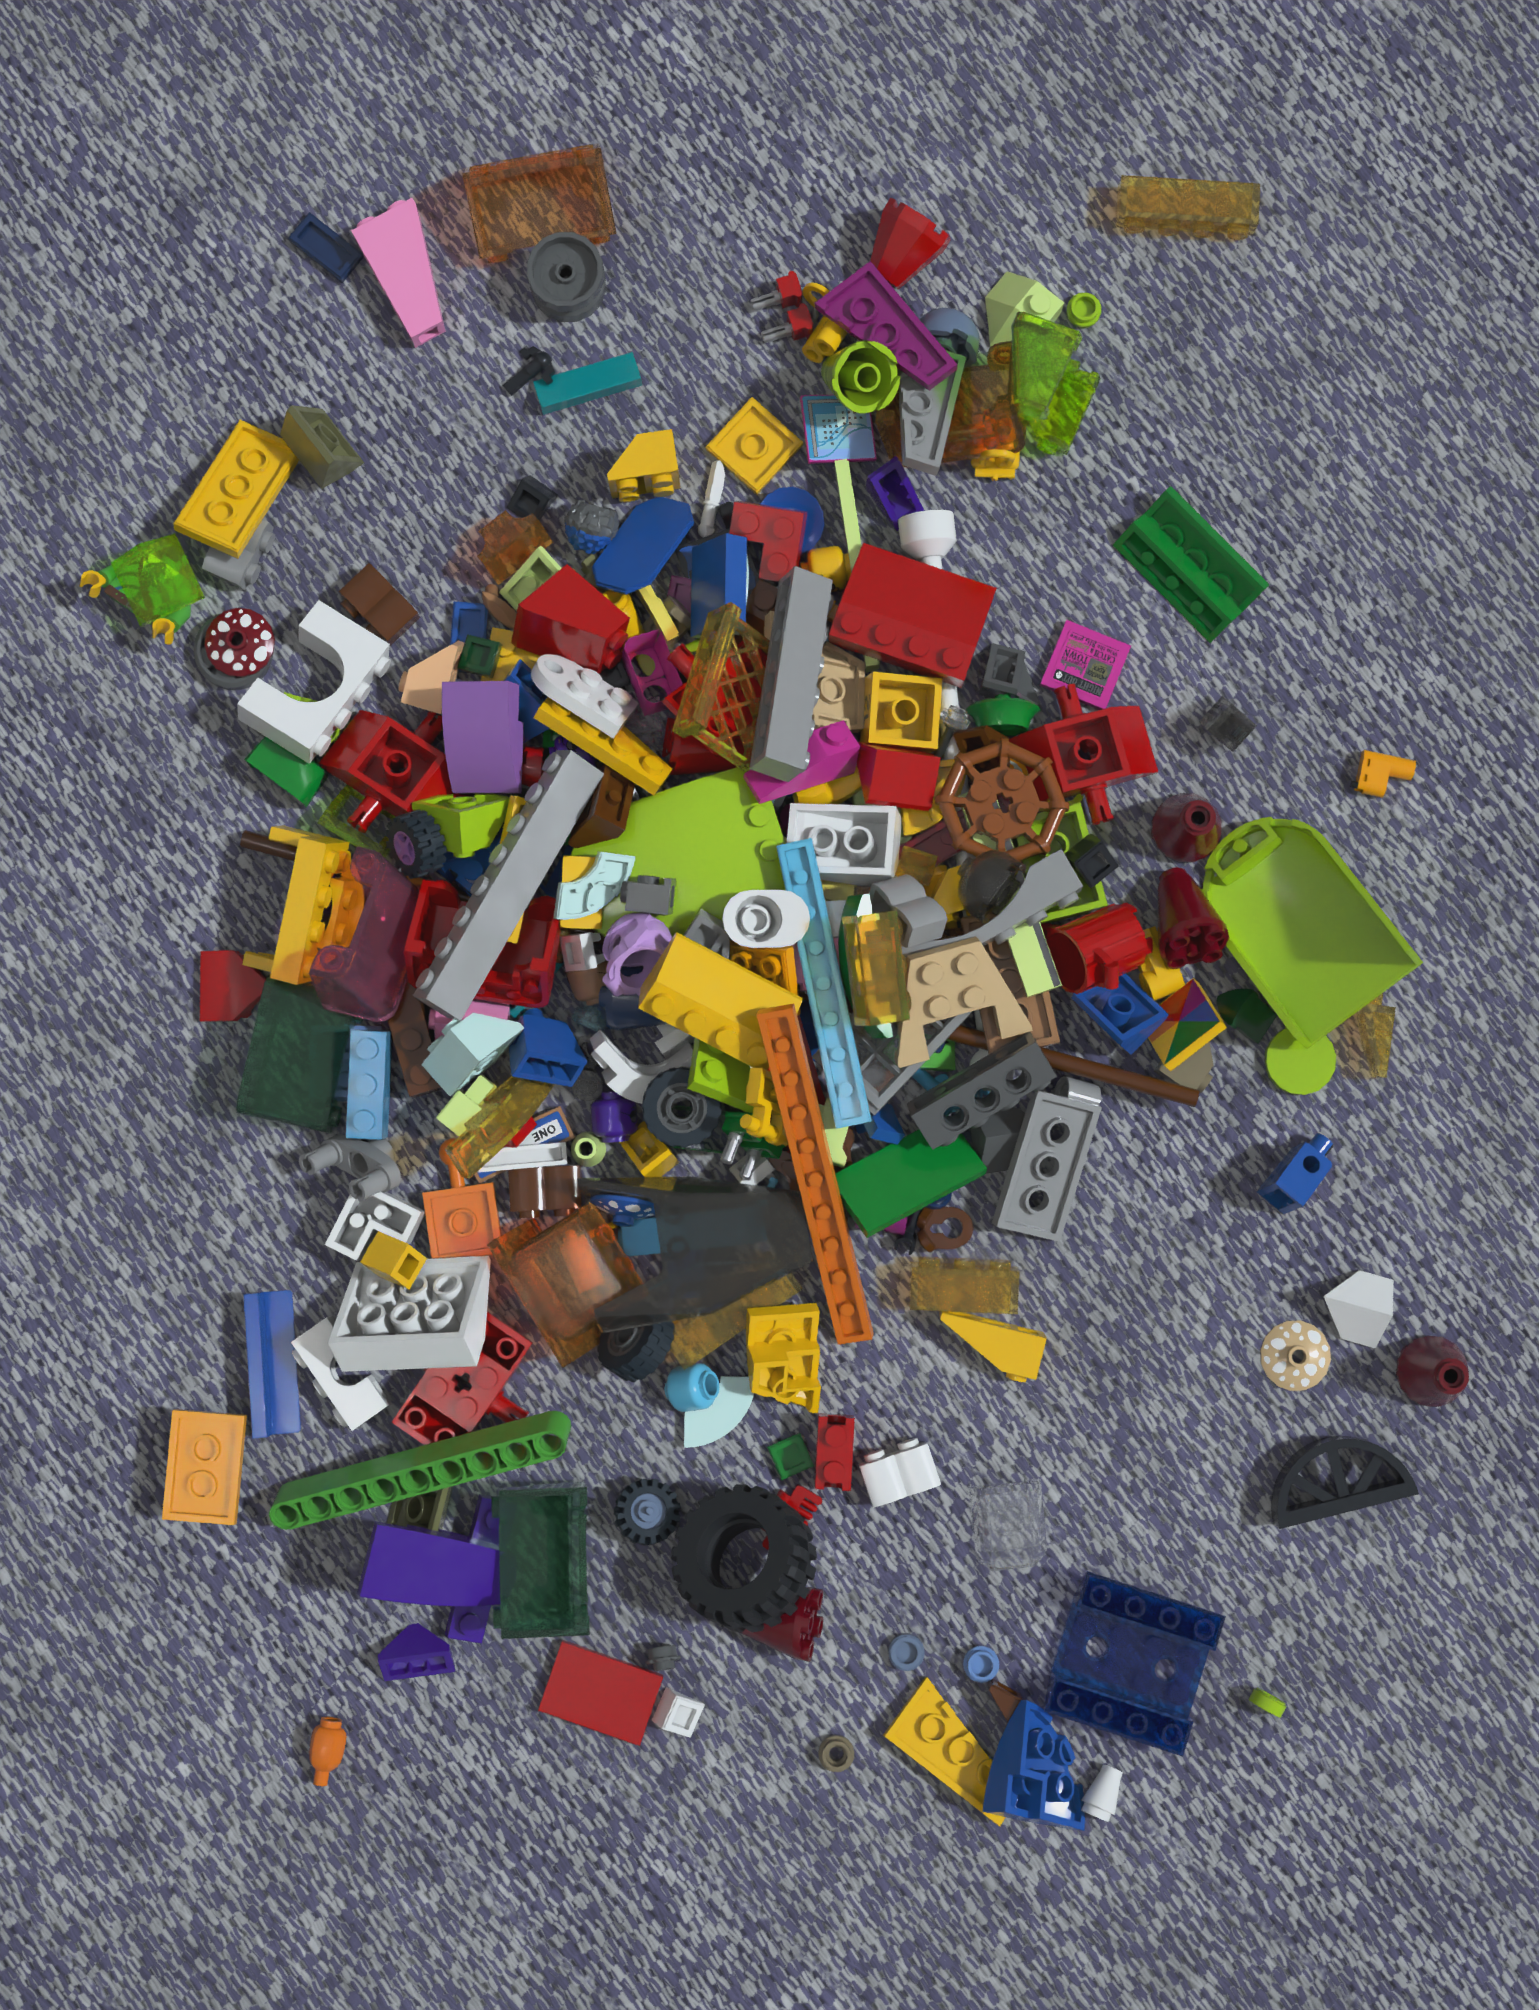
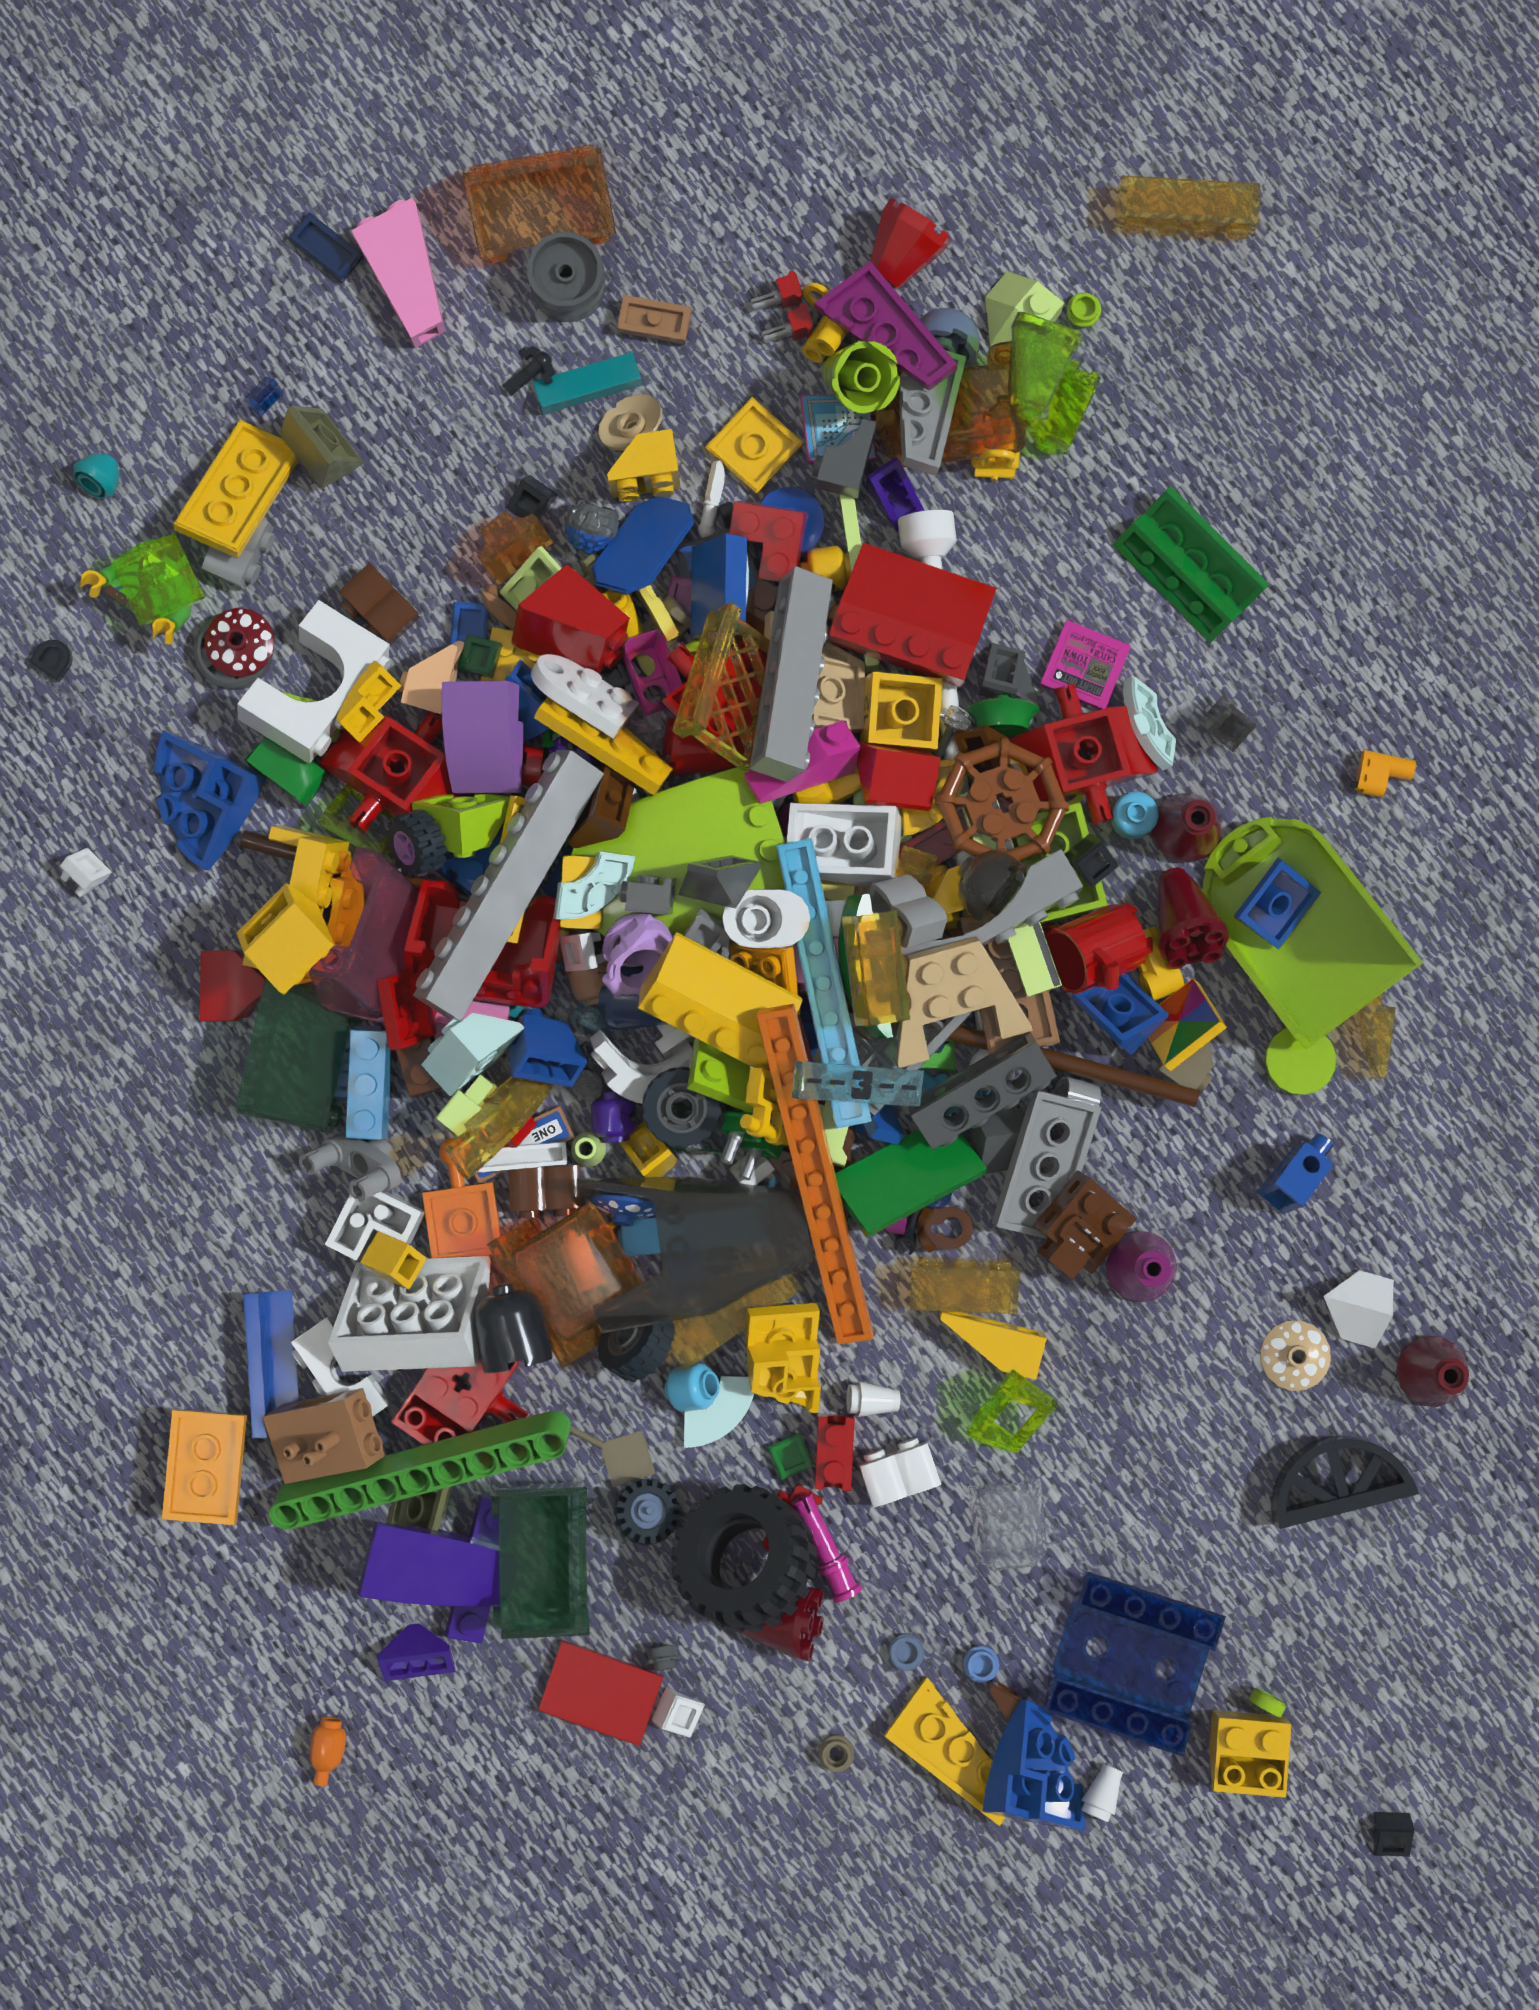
dark green tile [1217,988,1277,1044] -> none
none -> black tile [29,640,73,682]
none -> white tile [60,848,112,897]
none -> teal cone [73,453,120,499]
none -> blue brick [154,730,267,870]
none -> yellow slope [236,883,334,995]
none -> clear blue slope [243,376,283,417]
none -> medium nougat piece [262,1388,385,1484]
none -> yellow slope [336,660,401,743]
none -> red slope [376,971,437,1050]
none -> black cylinder [474,1283,553,1373]
none -> dark tan piece [570,1426,656,1487]
none -> tan dish [598,394,662,451]
none -> medium nougat plate [617,295,692,345]
none -> dark grey slope [678,855,761,909]
none -> dark pink pin [791,1493,862,1603]
none -> clear light blue tile [792,1061,924,1107]
none -> dark grey arch [812,419,876,499]
none -> white cone [846,1381,900,1417]
none -> clear neon green tile [966,1369,1058,1453]
none -> reddish brown piece [1033,1171,1137,1280]
none -> magenta cone [1106,1231,1177,1302]
none -> medium azure head [1111,791,1159,840]
none -> light aqua tile [1123,675,1176,771]
none -> yellow slope [1209,1710,1291,1798]
none -> blue slope [1234,858,1321,950]
none -> black slope [1373,1812,1415,1857]

